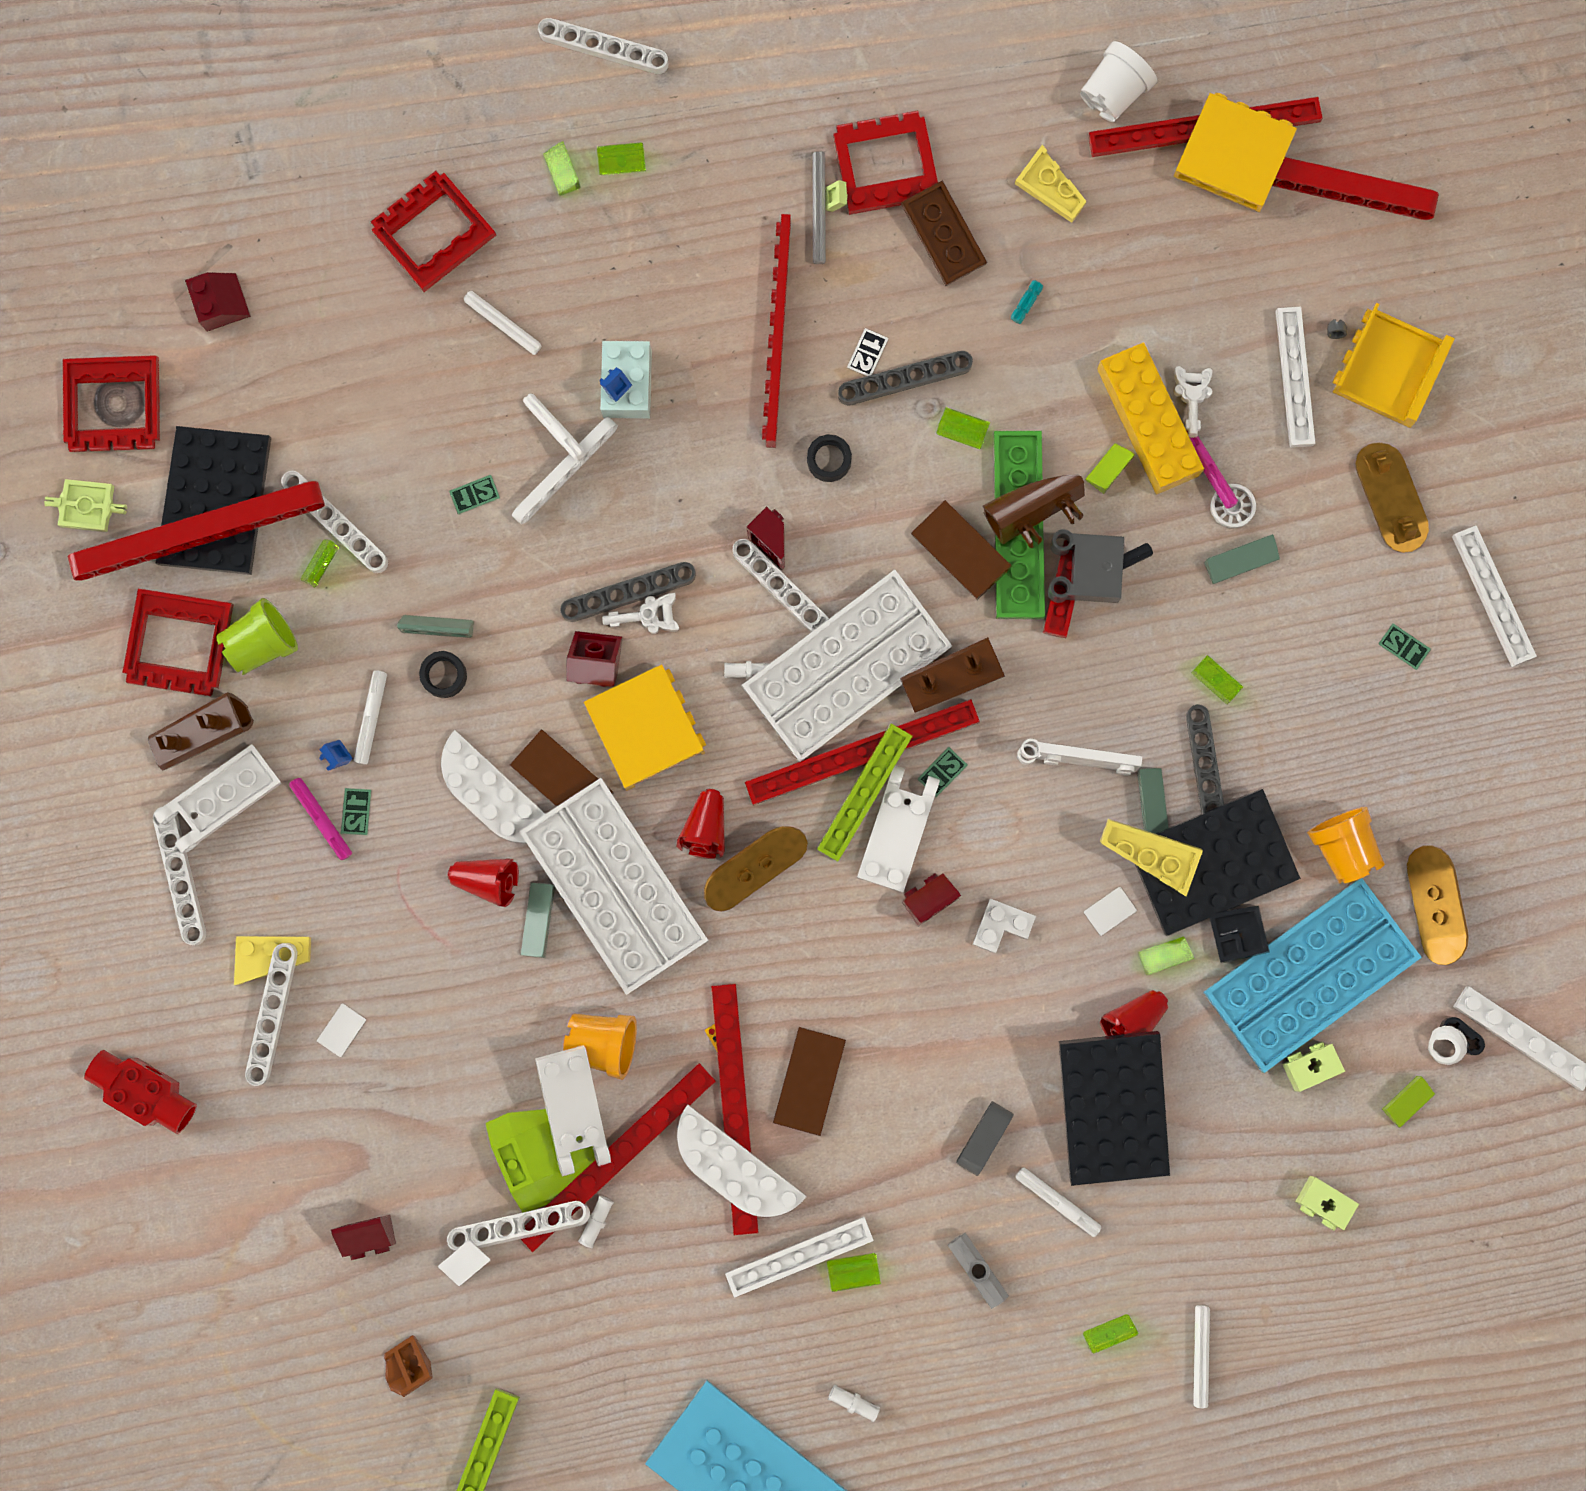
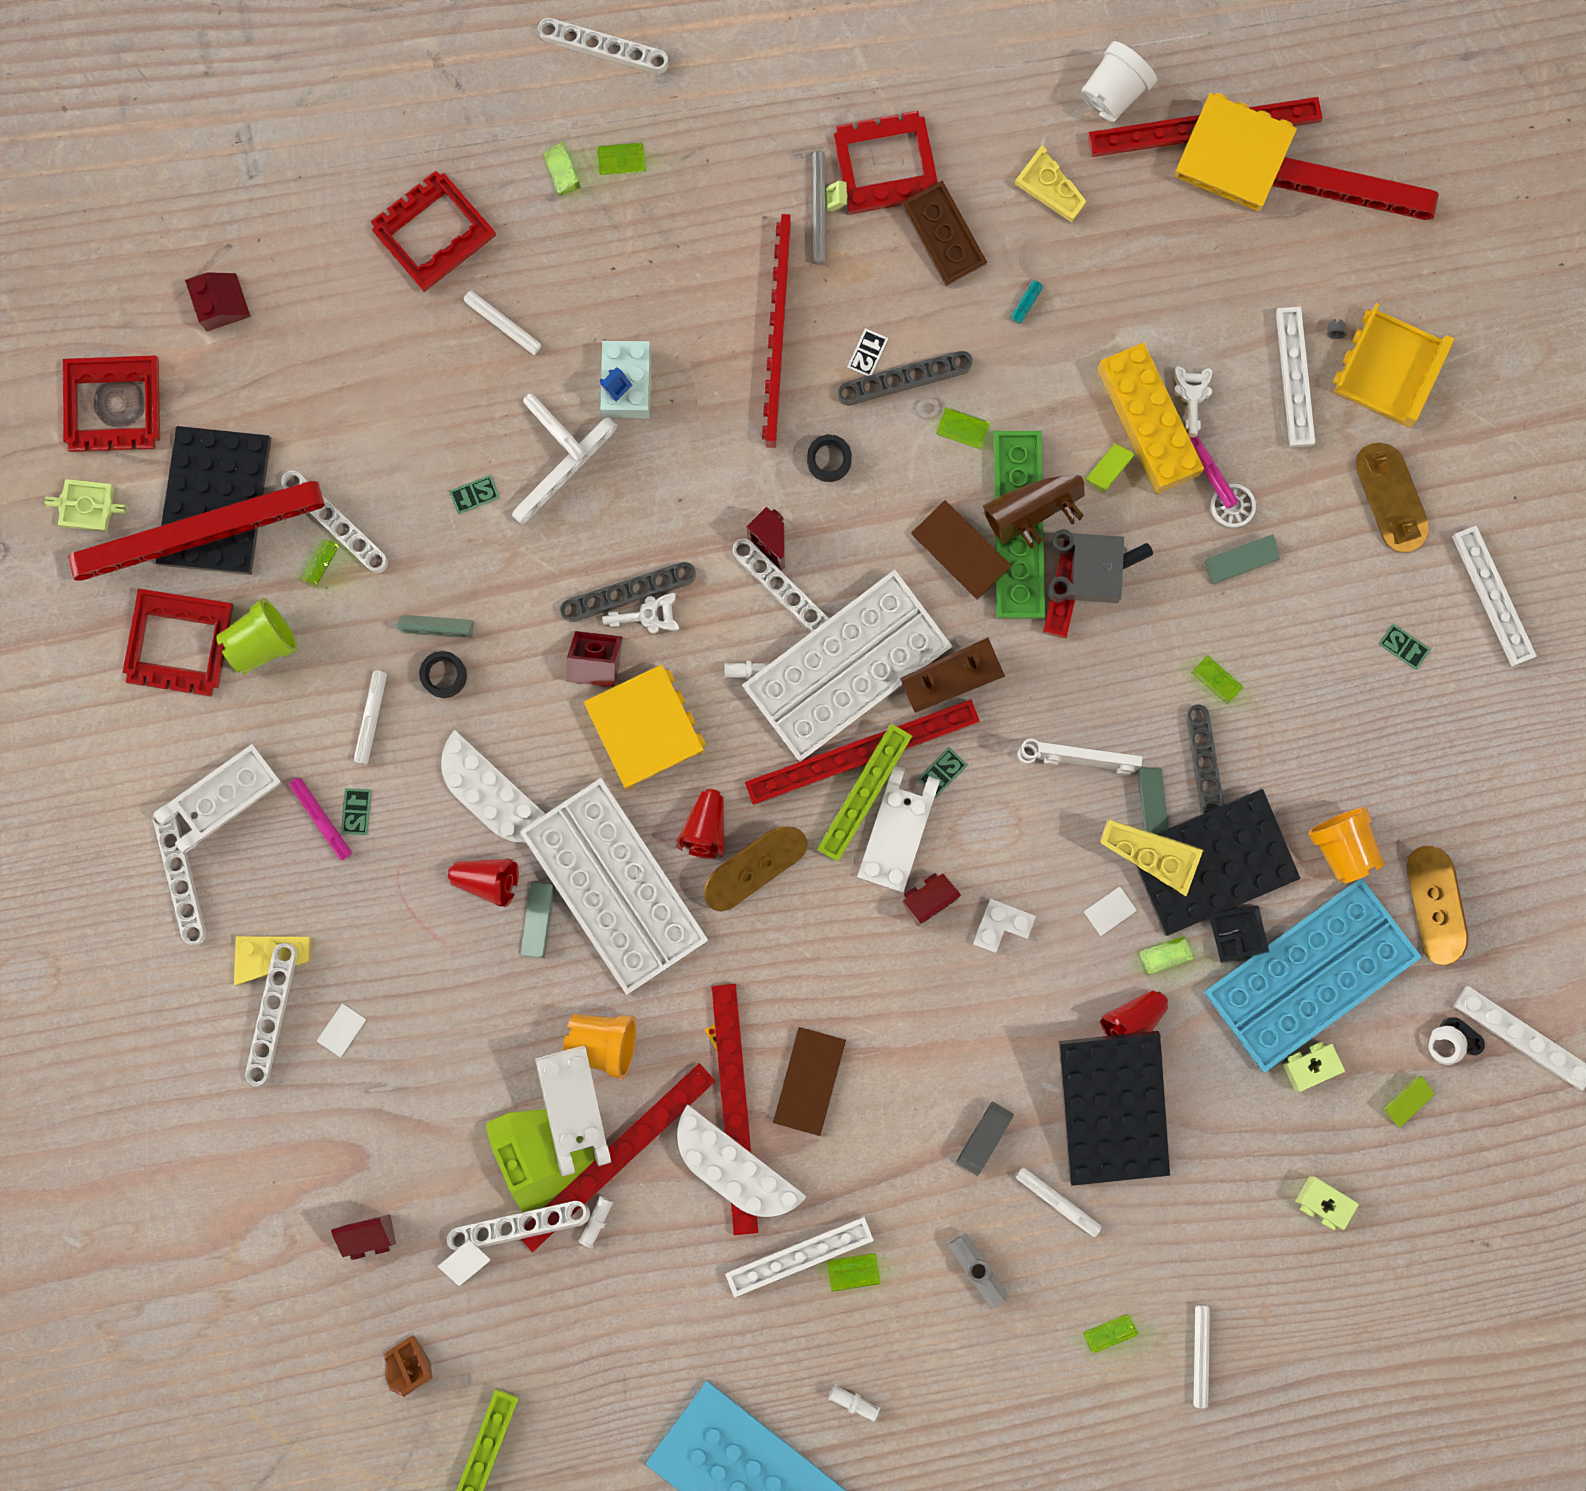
red brick [84,1050,197,1134] -> none
reddish brown piece [148,692,254,771] -> none
blue tile [319,740,353,771] -> none
reddish brown tile [510,729,614,807] -> none

